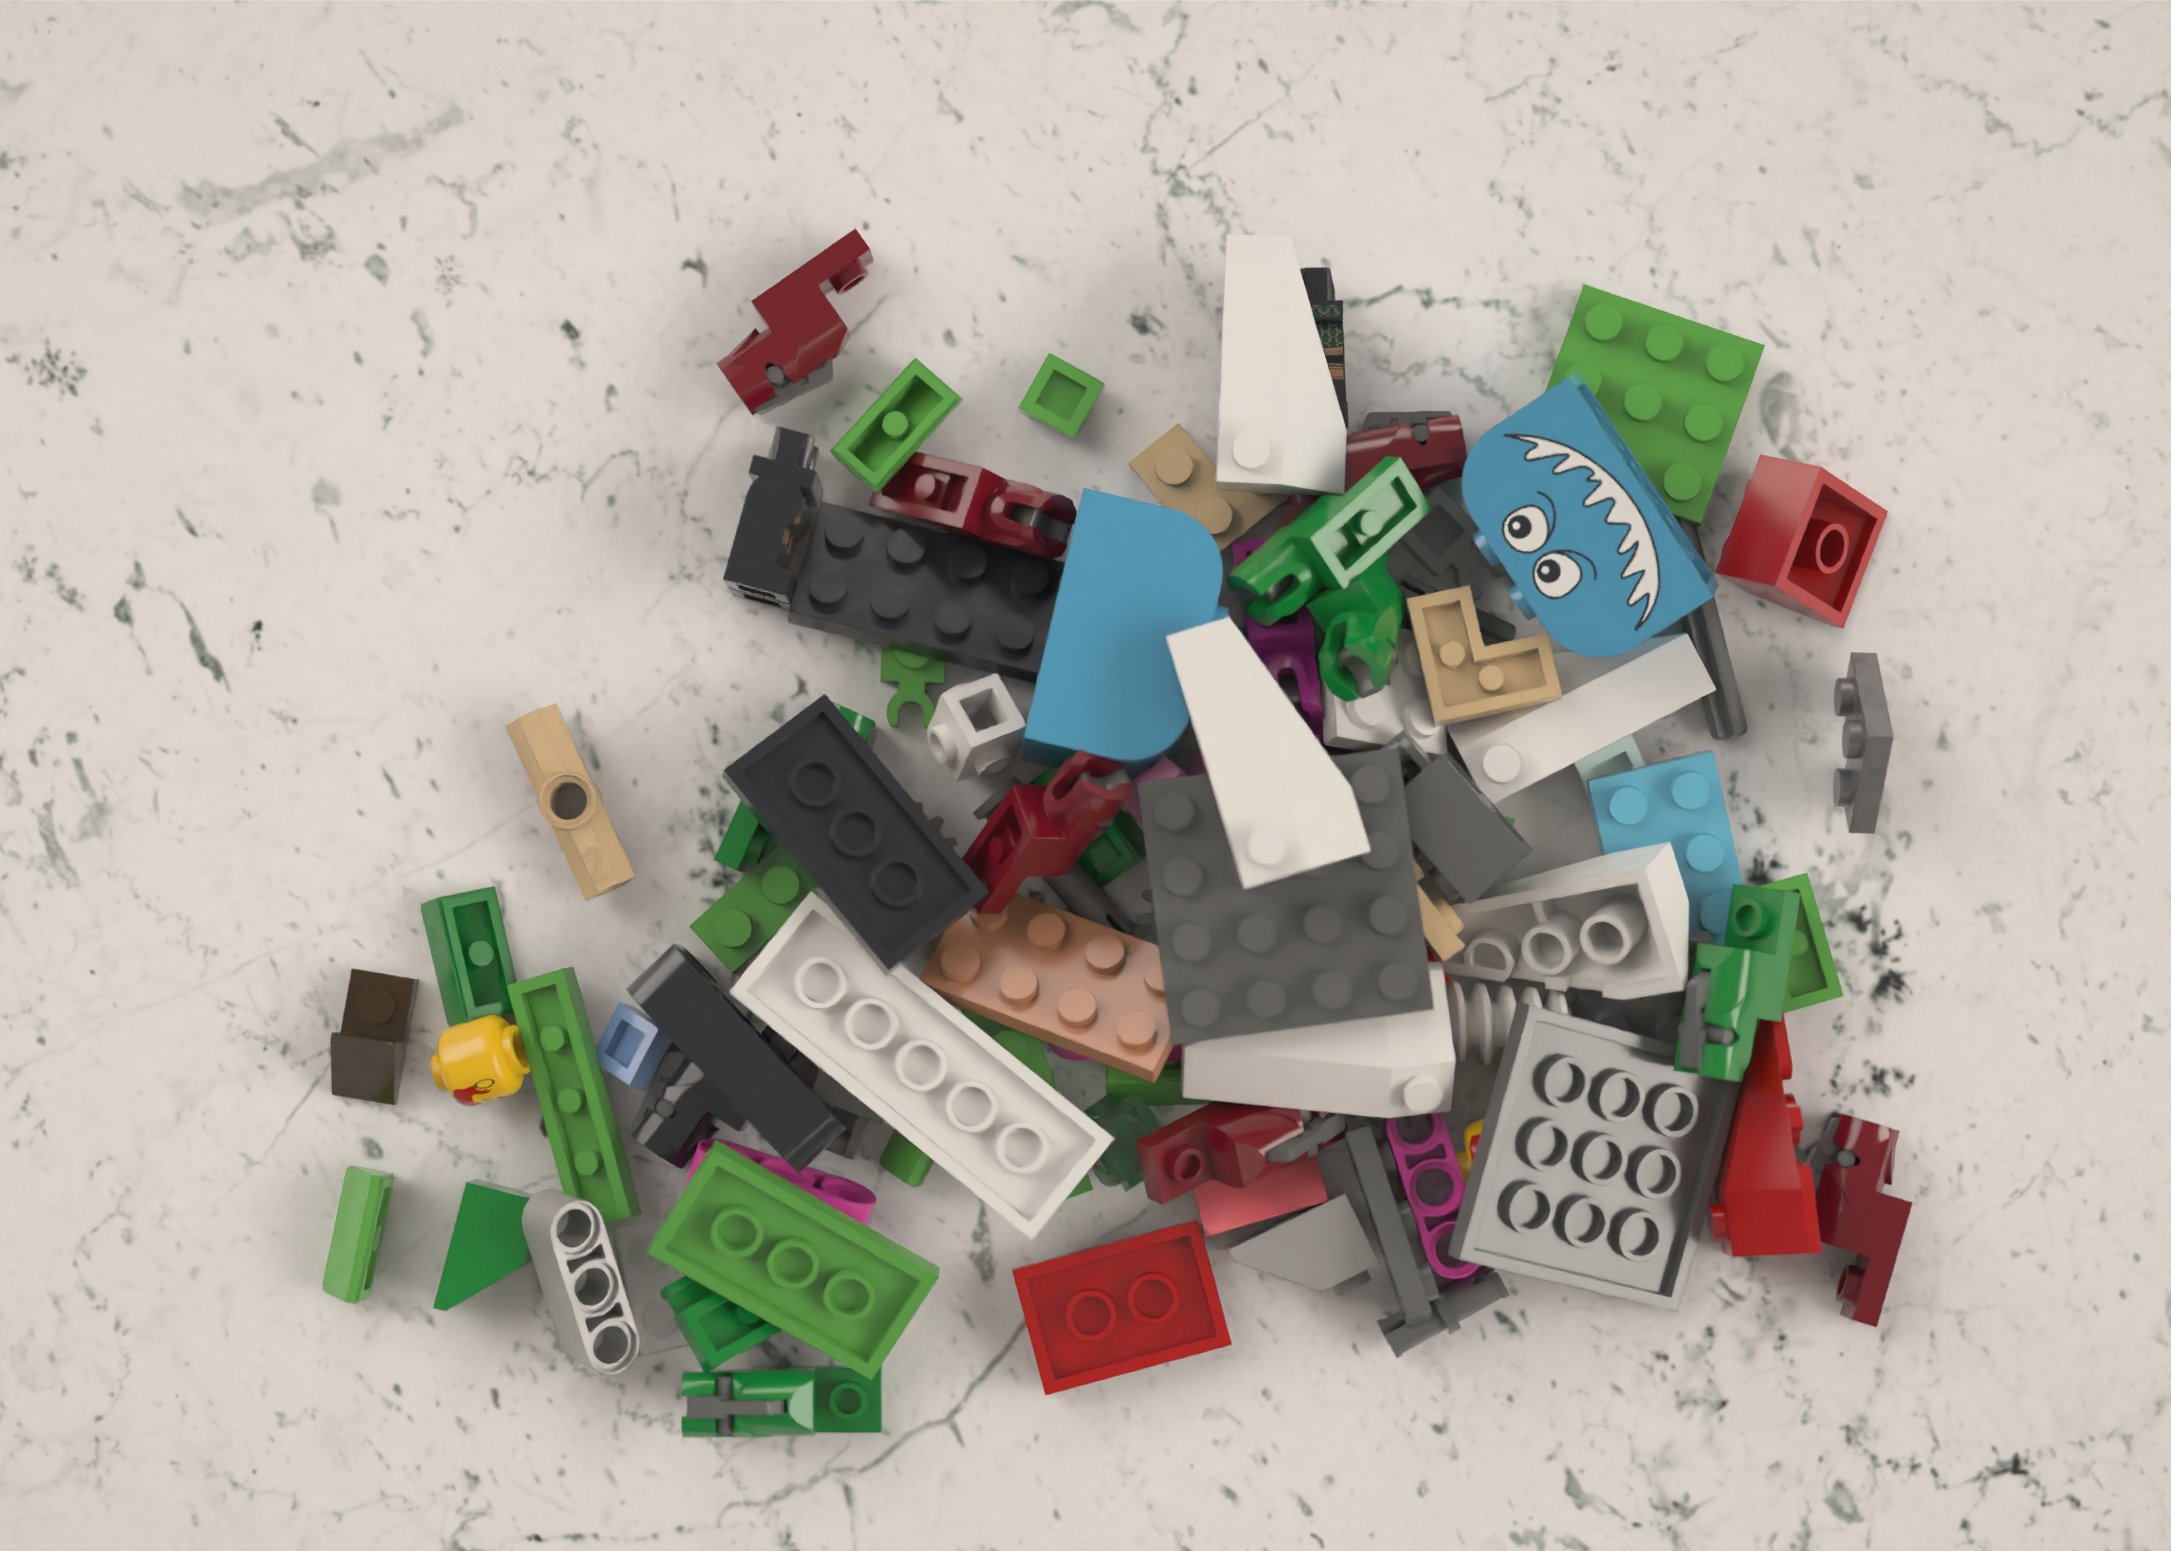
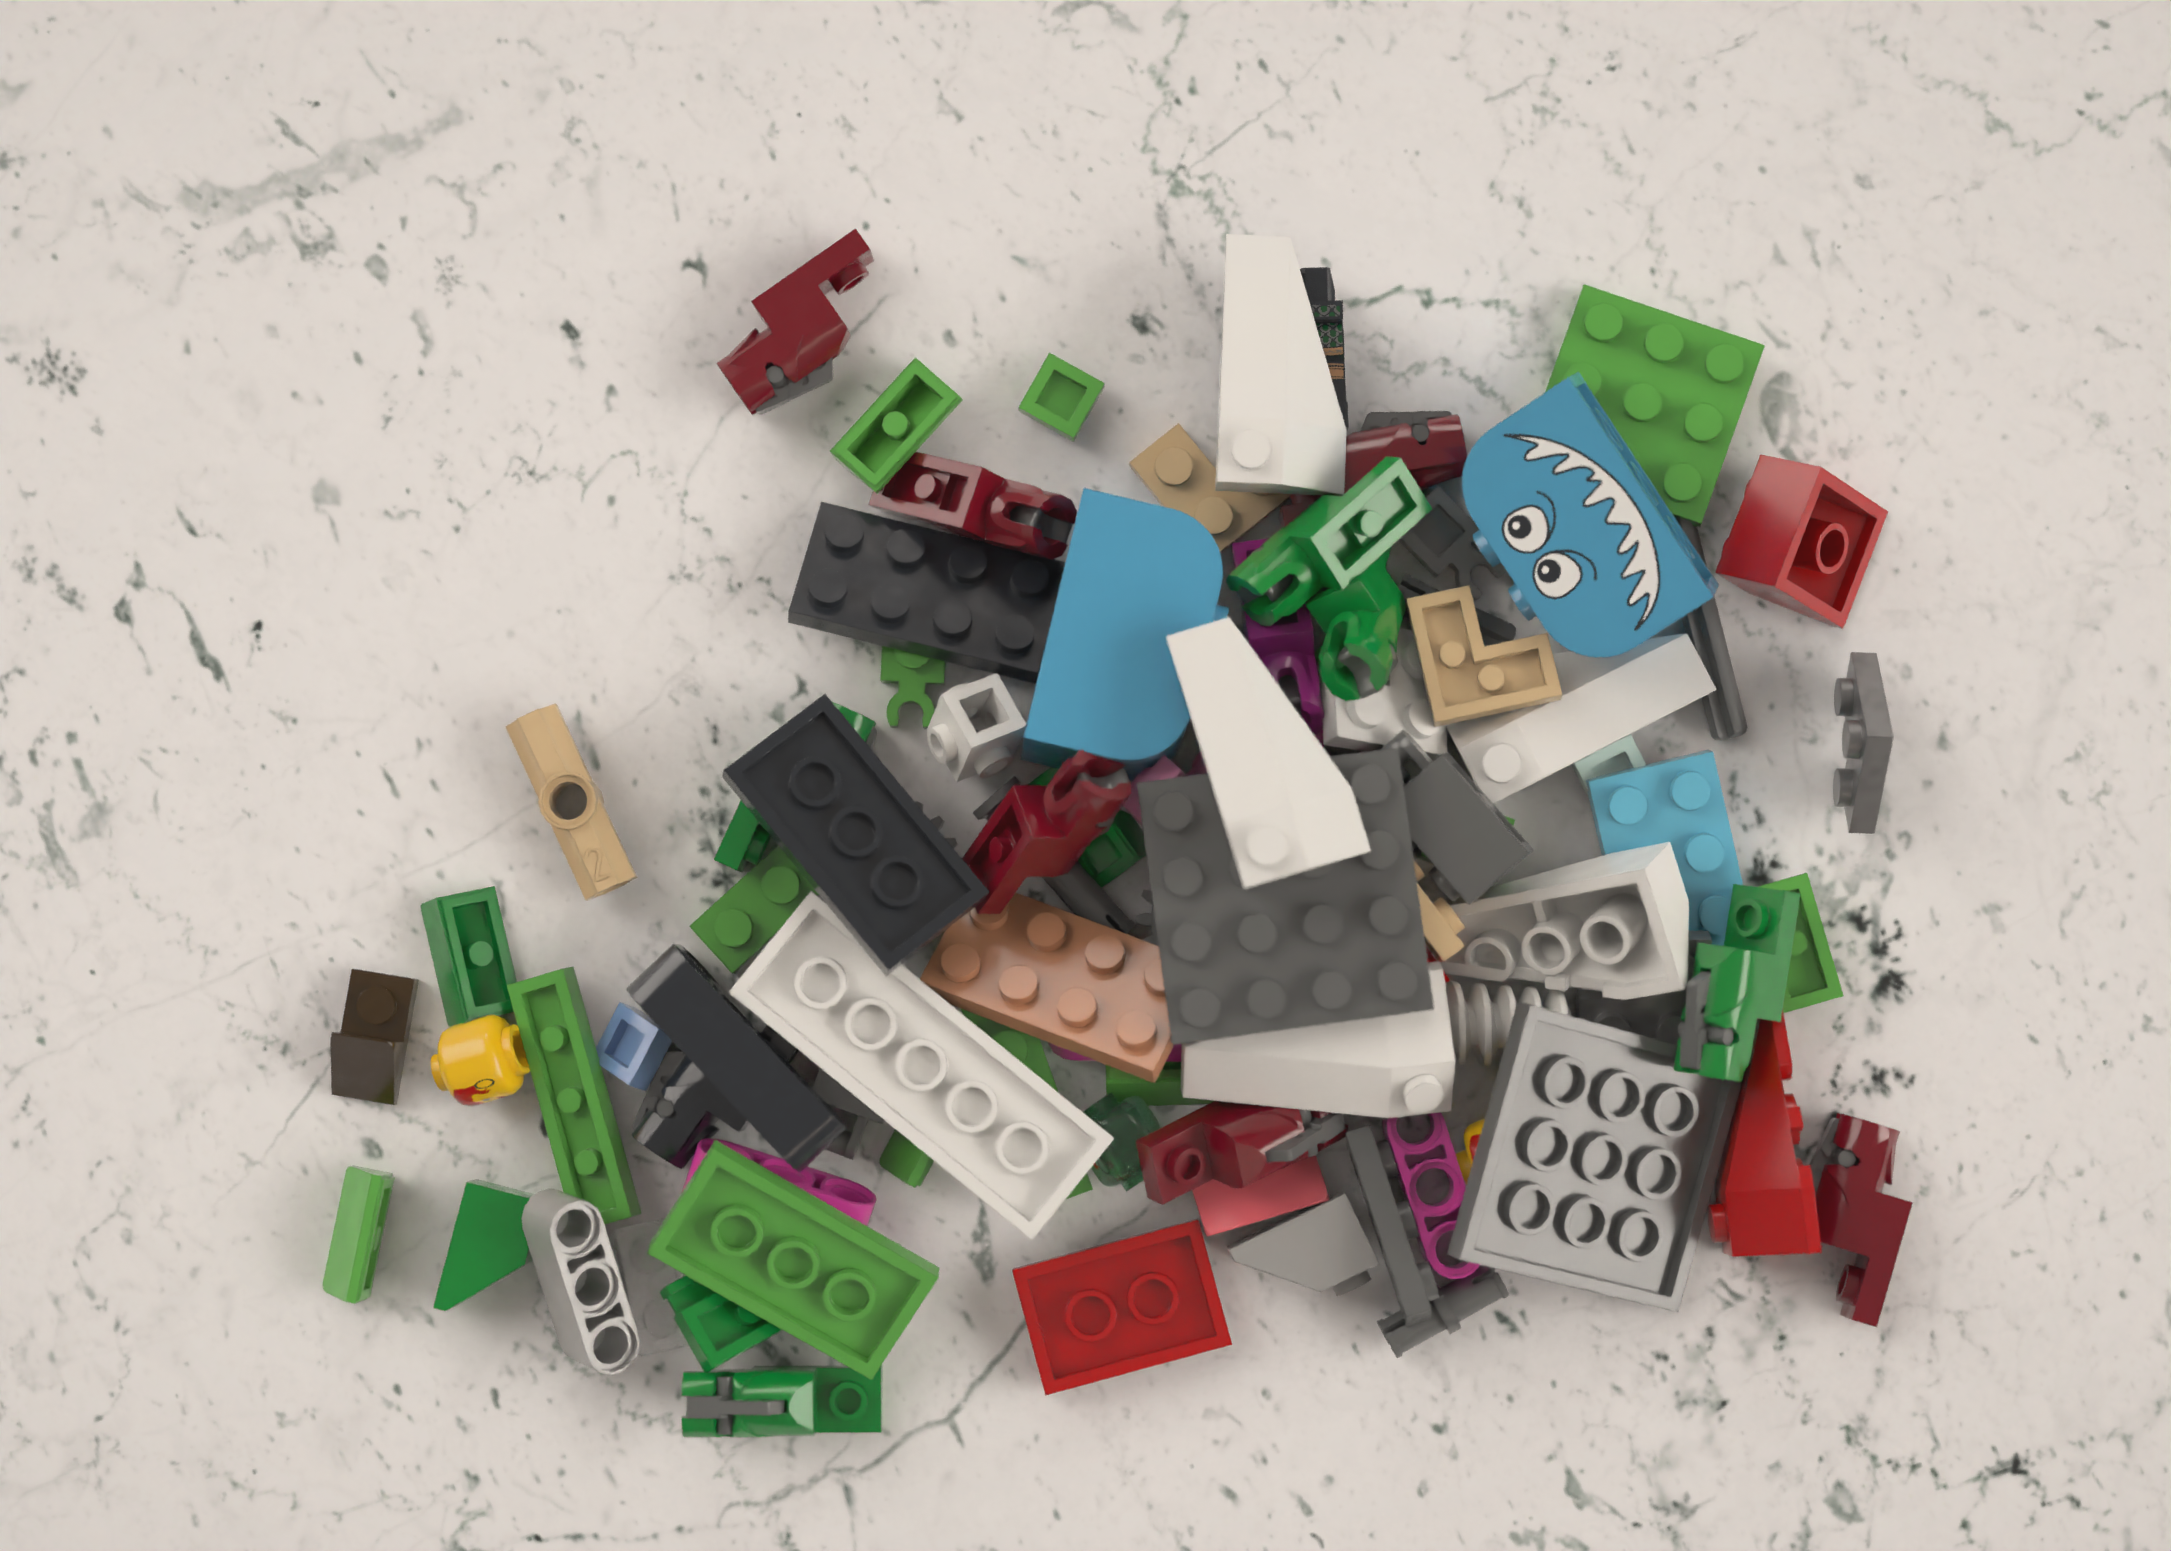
black hips [723,426,823,611] -> none

